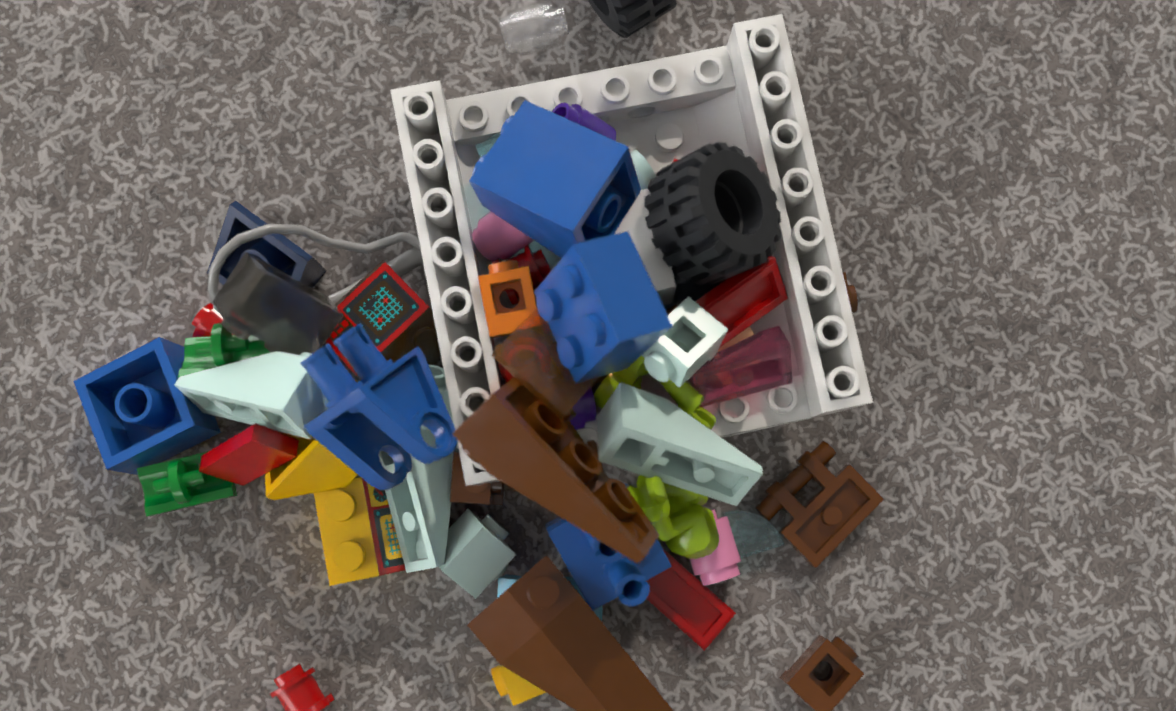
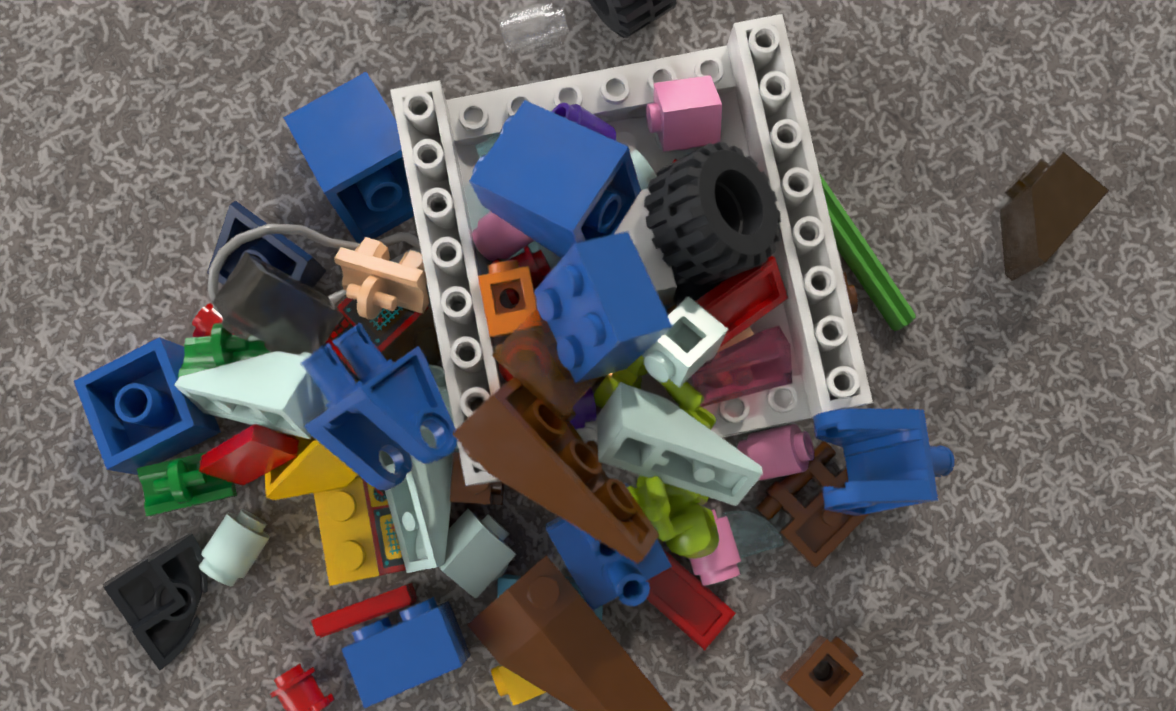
none -> black brick [103,532,208,671]
none -> light aqua brick [199,509,270,586]
none -> blue slope [283,72,414,243]
none -> red tile [311,583,417,638]
none -> light nougat hips [334,237,430,320]
none -> blue brick [341,597,471,708]
none -> bright pink brick [646,75,722,152]
none -> bright pink brick [737,424,814,481]
none -> blue piece [813,408,955,516]
none -> bright green axle [820,174,916,331]
none -> dark brown slope [999,151,1109,281]

